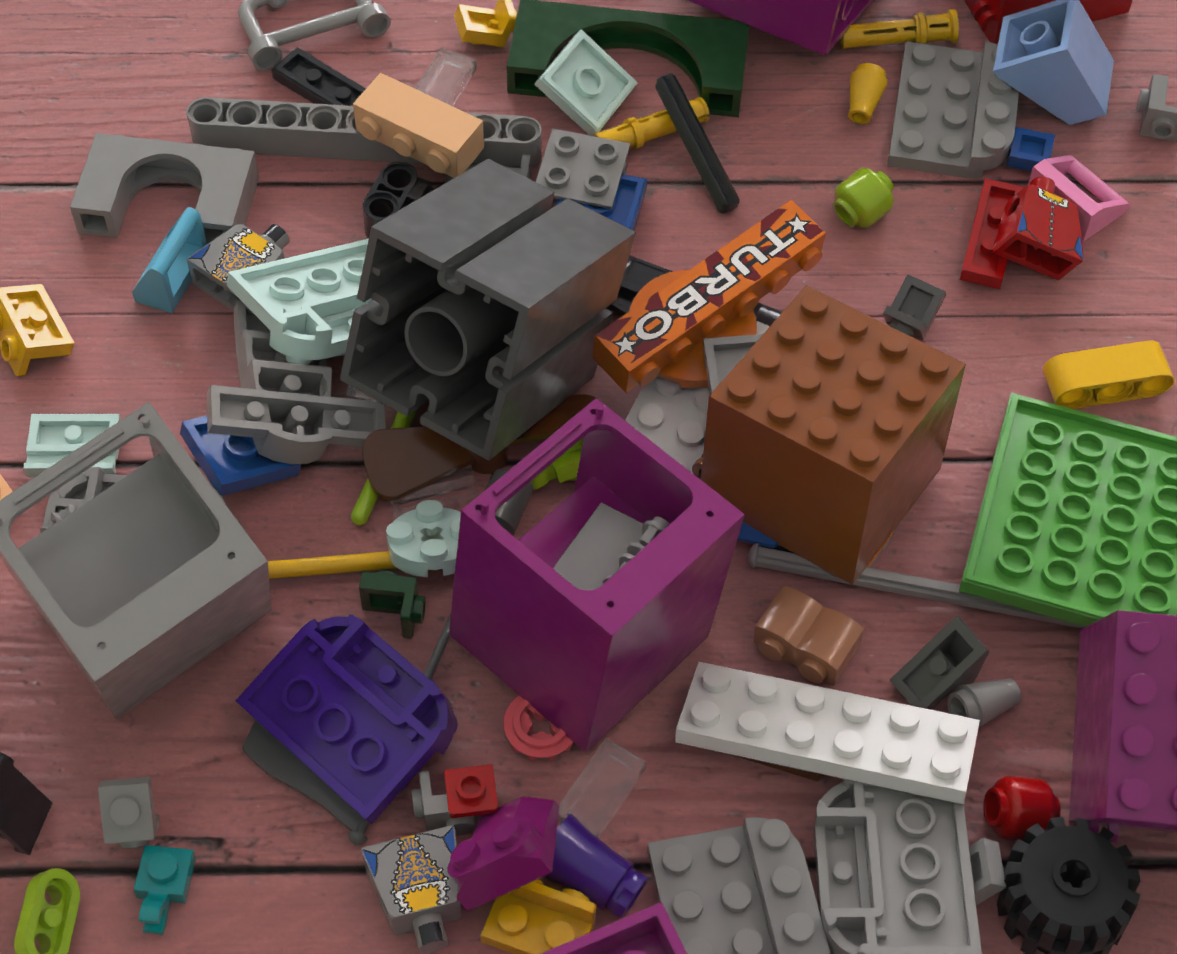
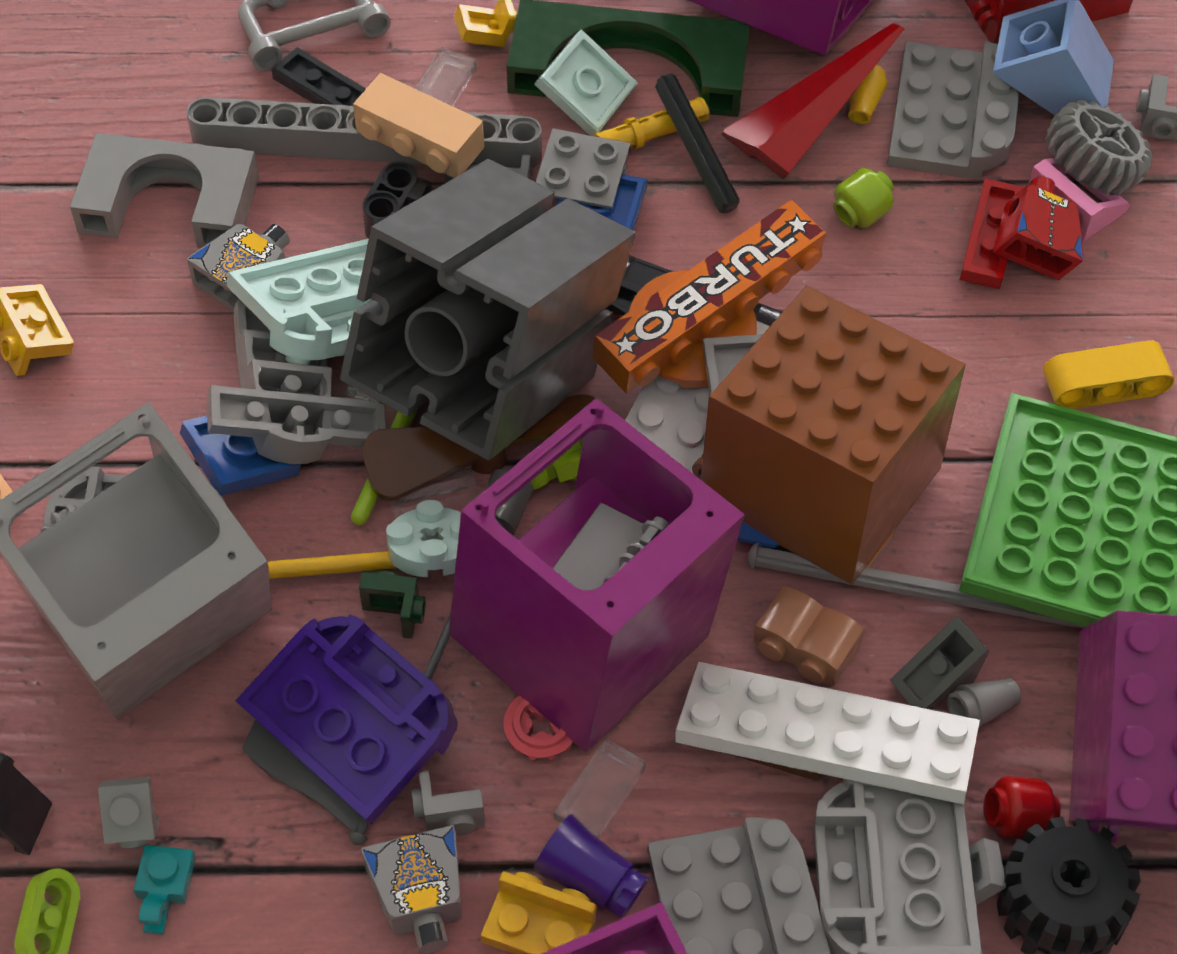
light aqua plate [23,414,121,477] -> none
medium azure tile [132,207,207,313] -> none
red bracket [444,764,498,818] -> none
magenta slope [447,796,559,911] -> none
yellow pin [840,9,959,49] -> none
dark grey bracket [883,274,946,340] -> none
blue plate [1007,127,1055,172] -> none
none -> red wedge [721,23,904,180]
none -> light grey gear [1045,100,1153,196]

